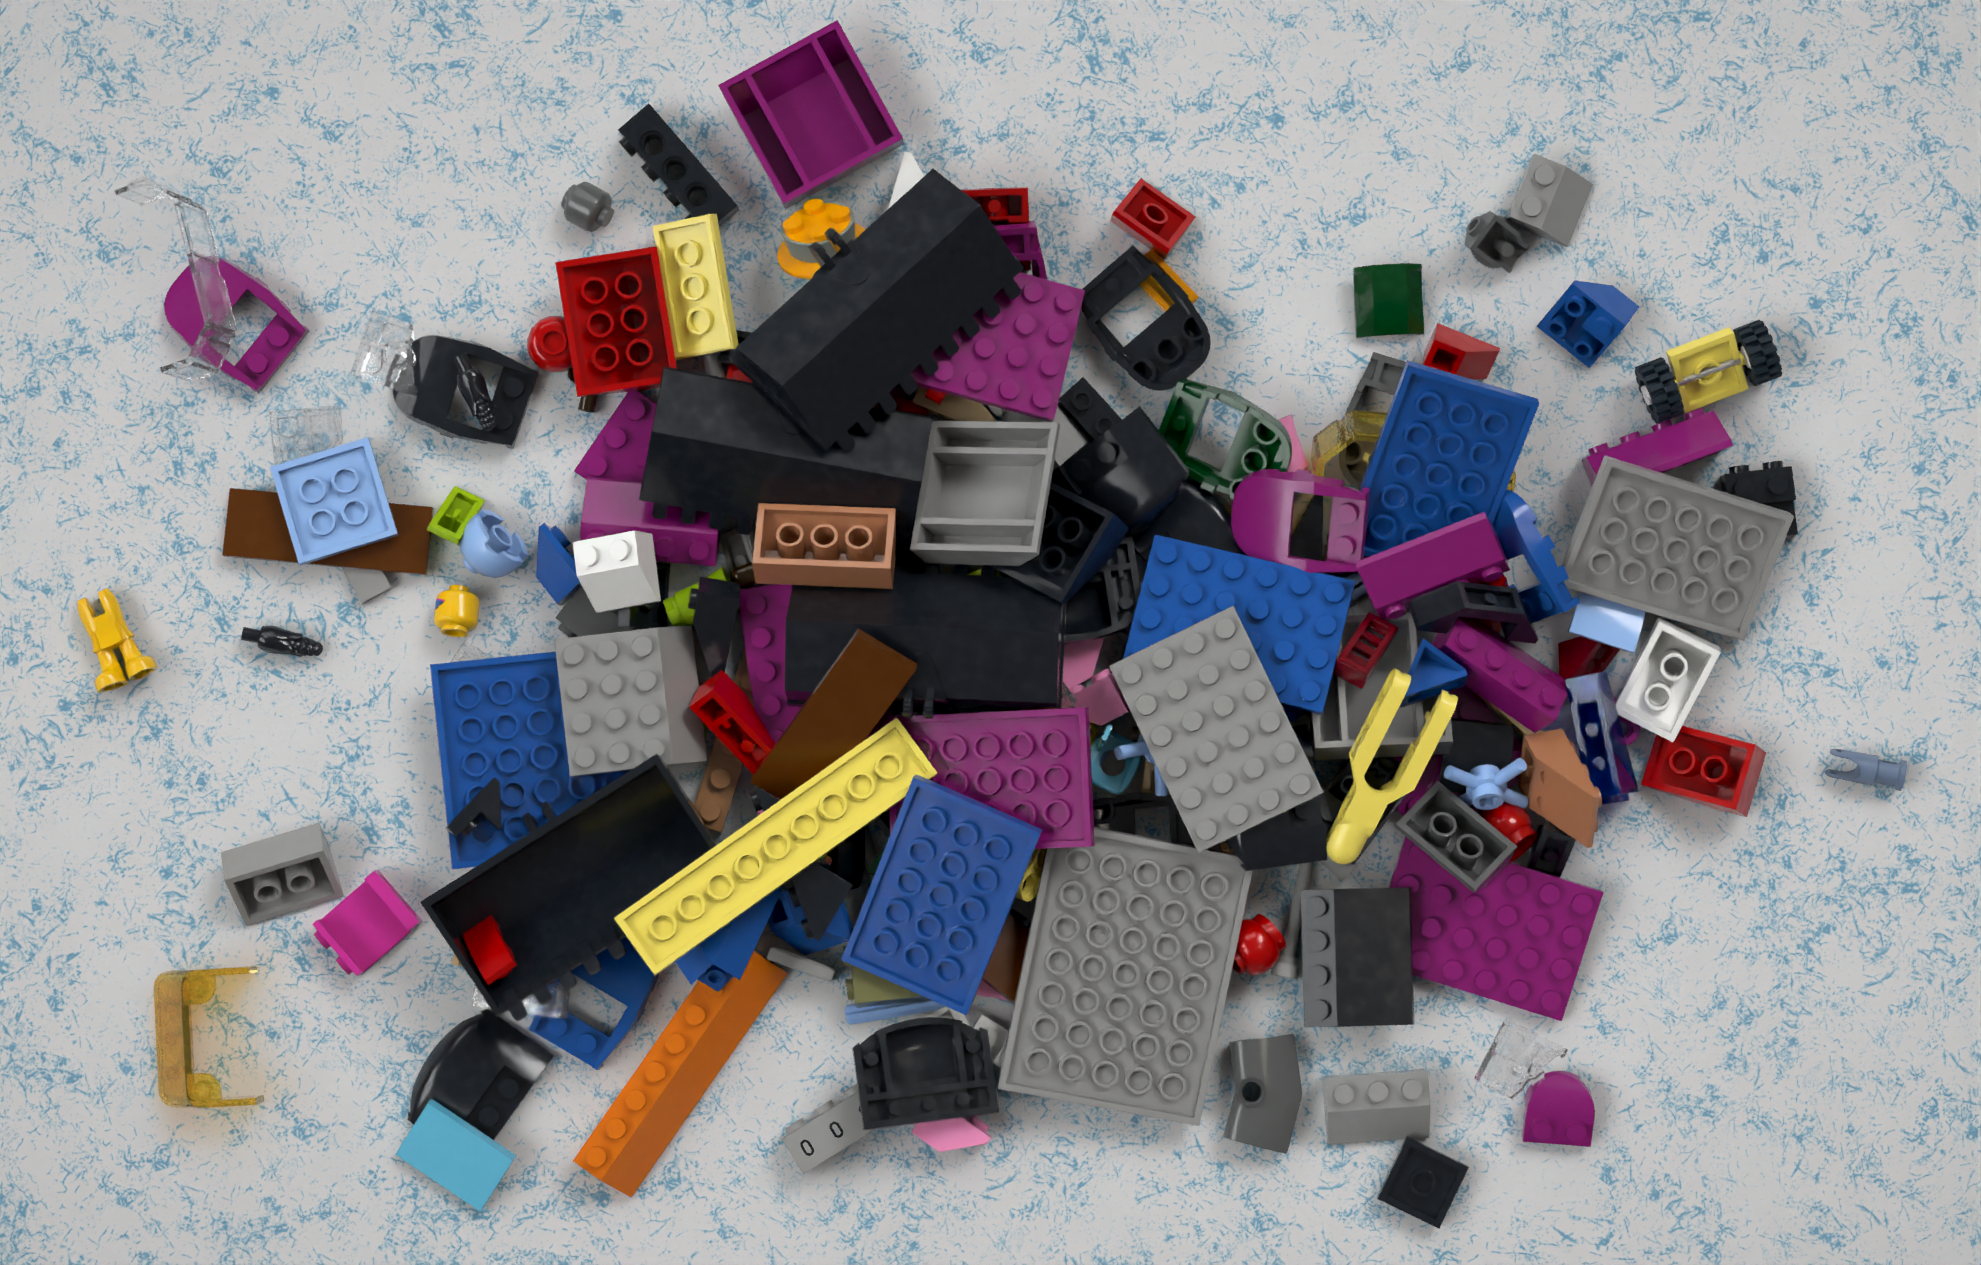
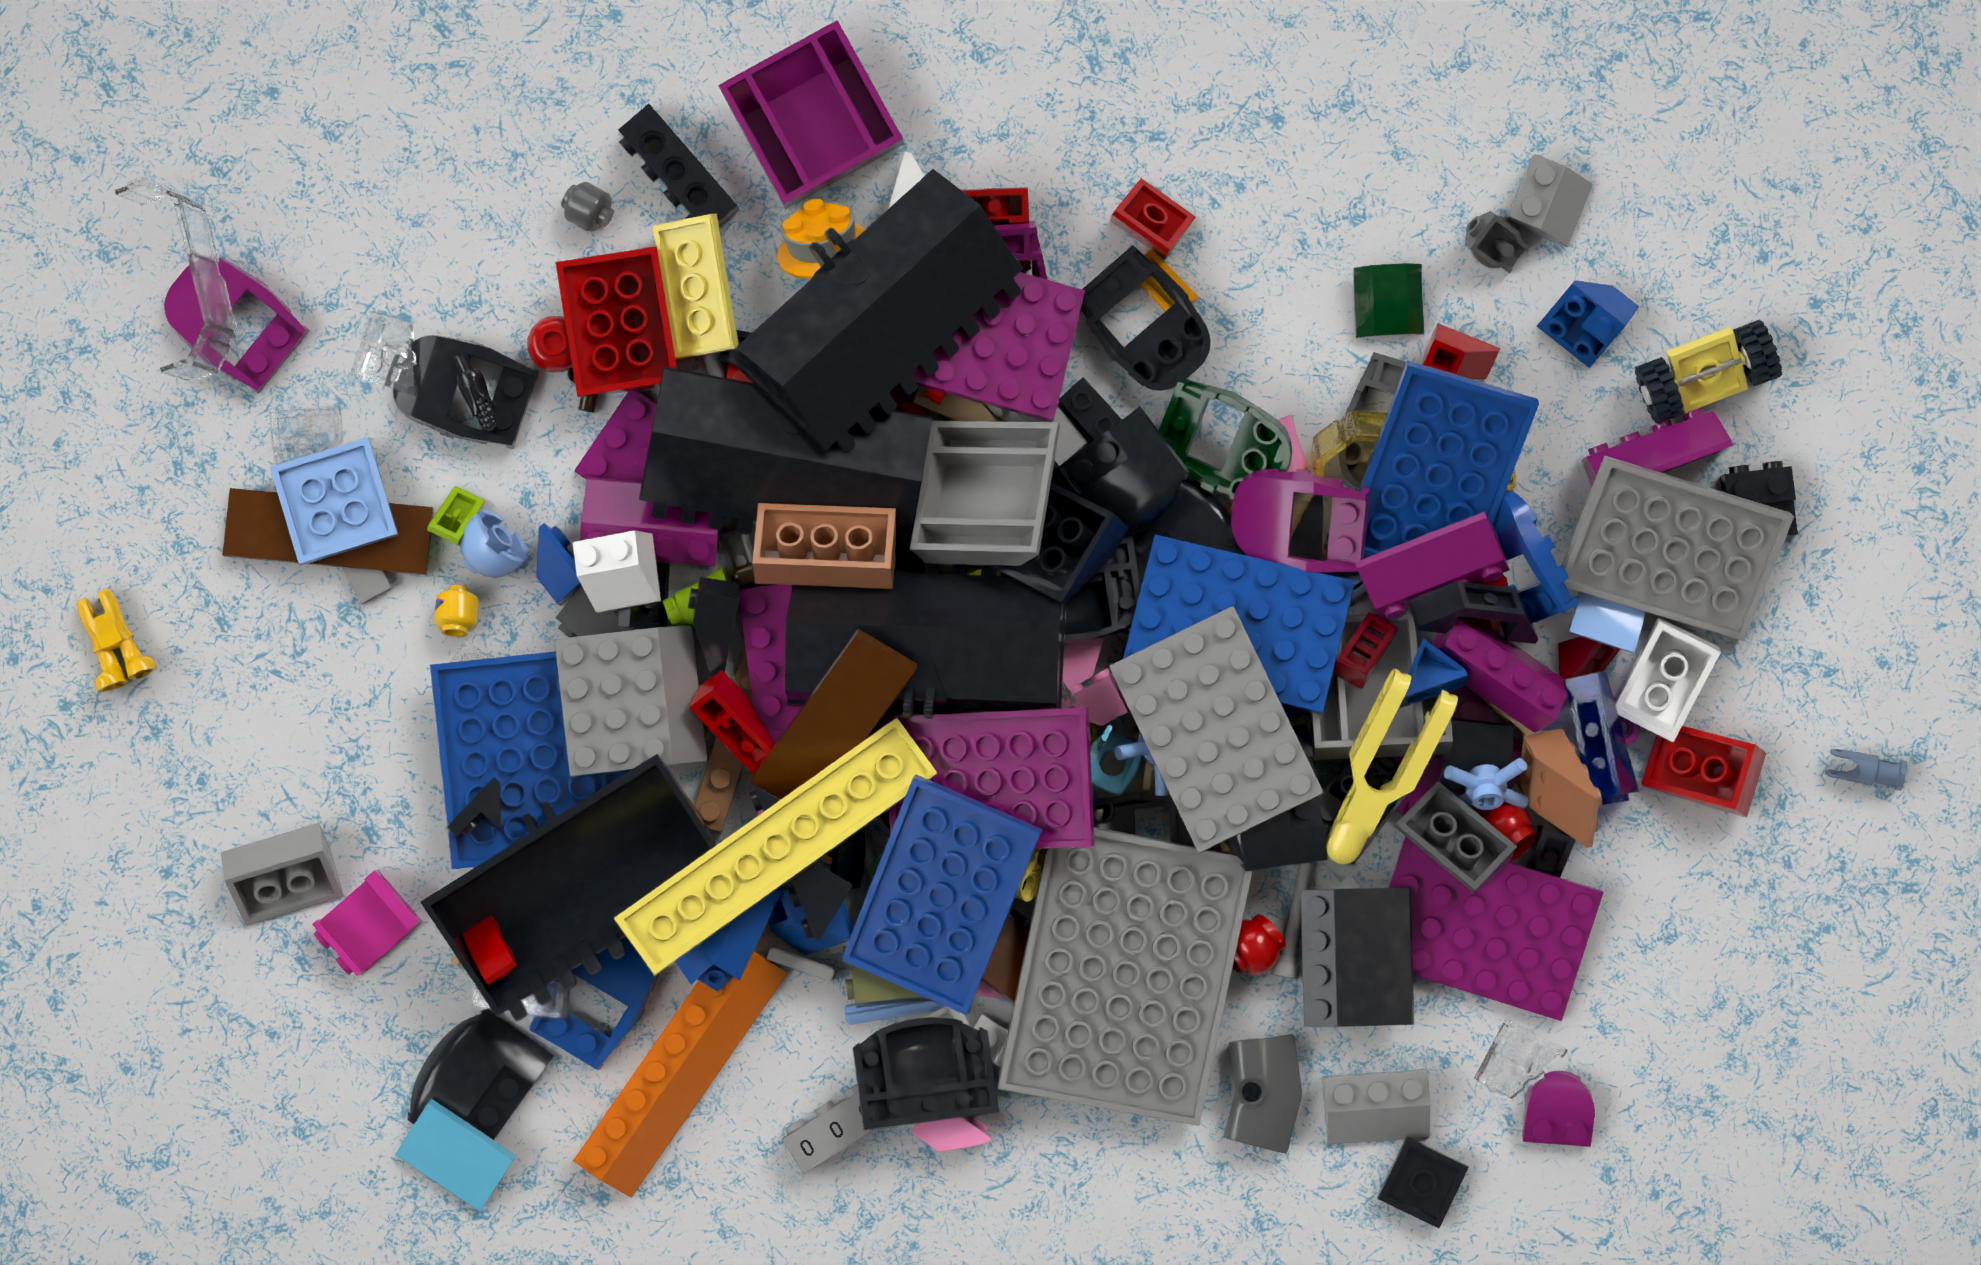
clear yellow windscreen [154,965,264,1108] -> none
black piece [241,626,323,657] -> none

